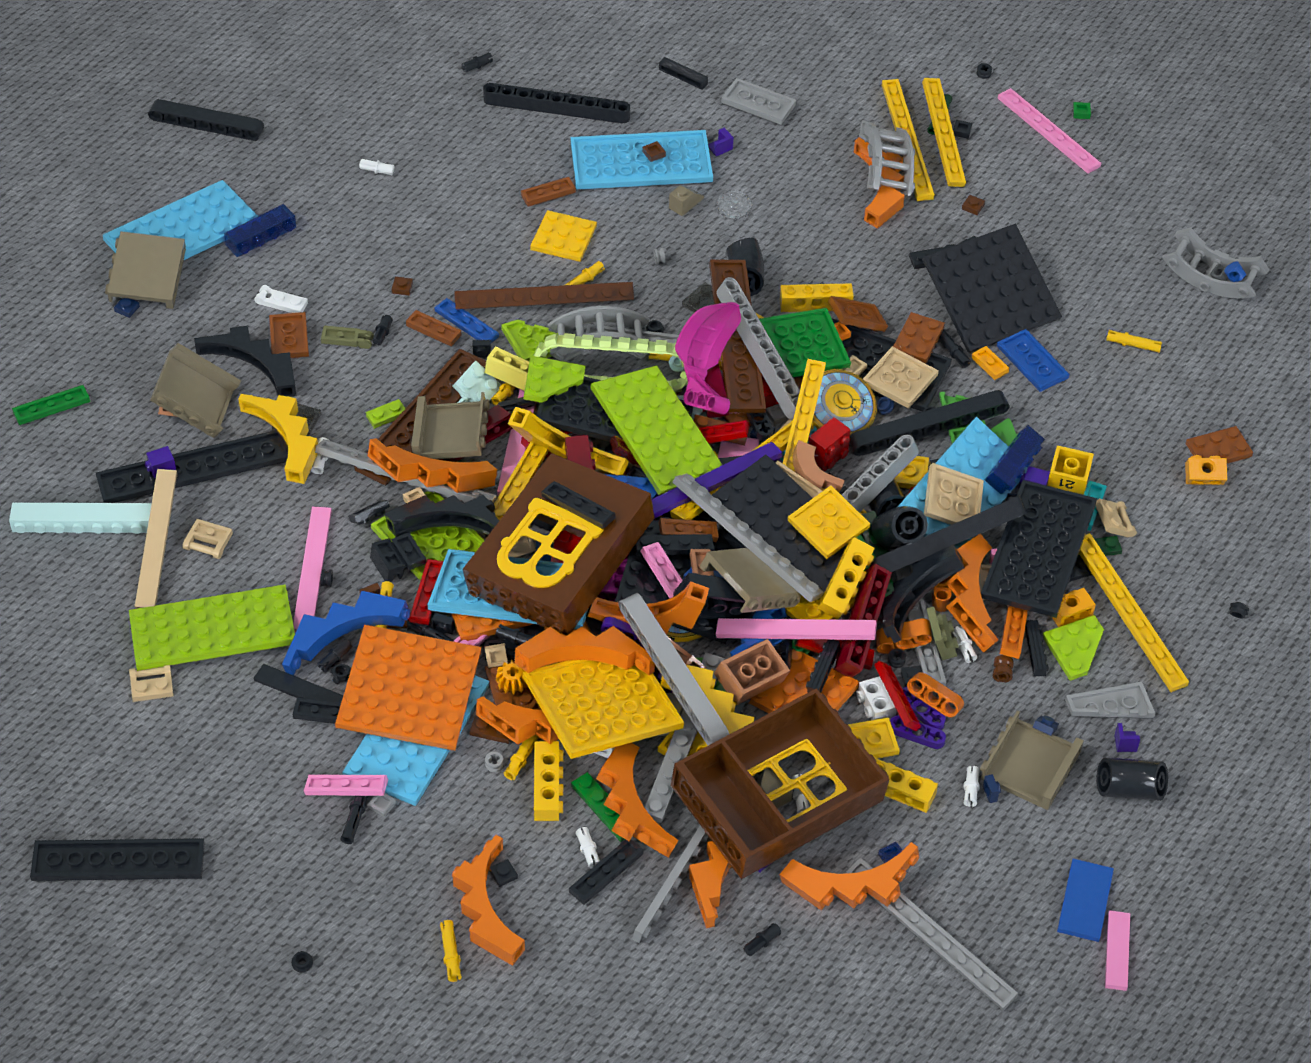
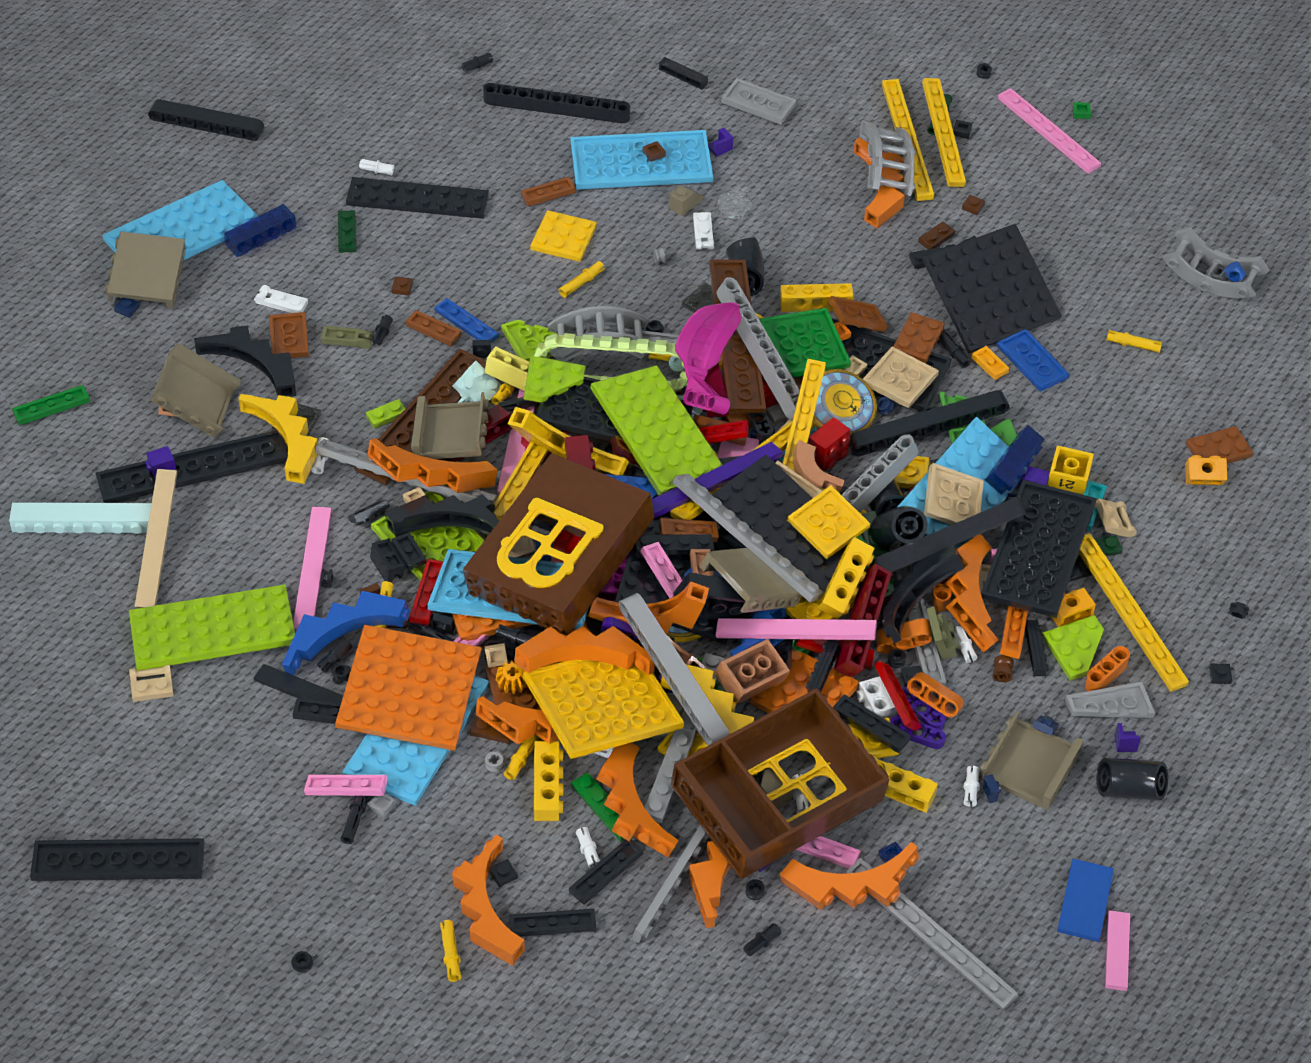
tan plate [183,519,233,559] -> none
reddish brown plate [454,282,634,310] -> none
black tile [541,481,615,529] -> none
none -> dark green plate [338,210,356,253]
none -> black plate [346,177,489,219]
none -> black plate [509,908,596,937]
none -> white plate [693,212,714,250]
none -> black bush [746,879,765,901]
none -> bright pink tile [796,836,861,869]
none -> black plate [833,694,911,753]
none -> reddish brown plate [918,221,955,249]
none -> orange beam [1085,646,1130,692]
none -> black plate [1209,663,1232,684]

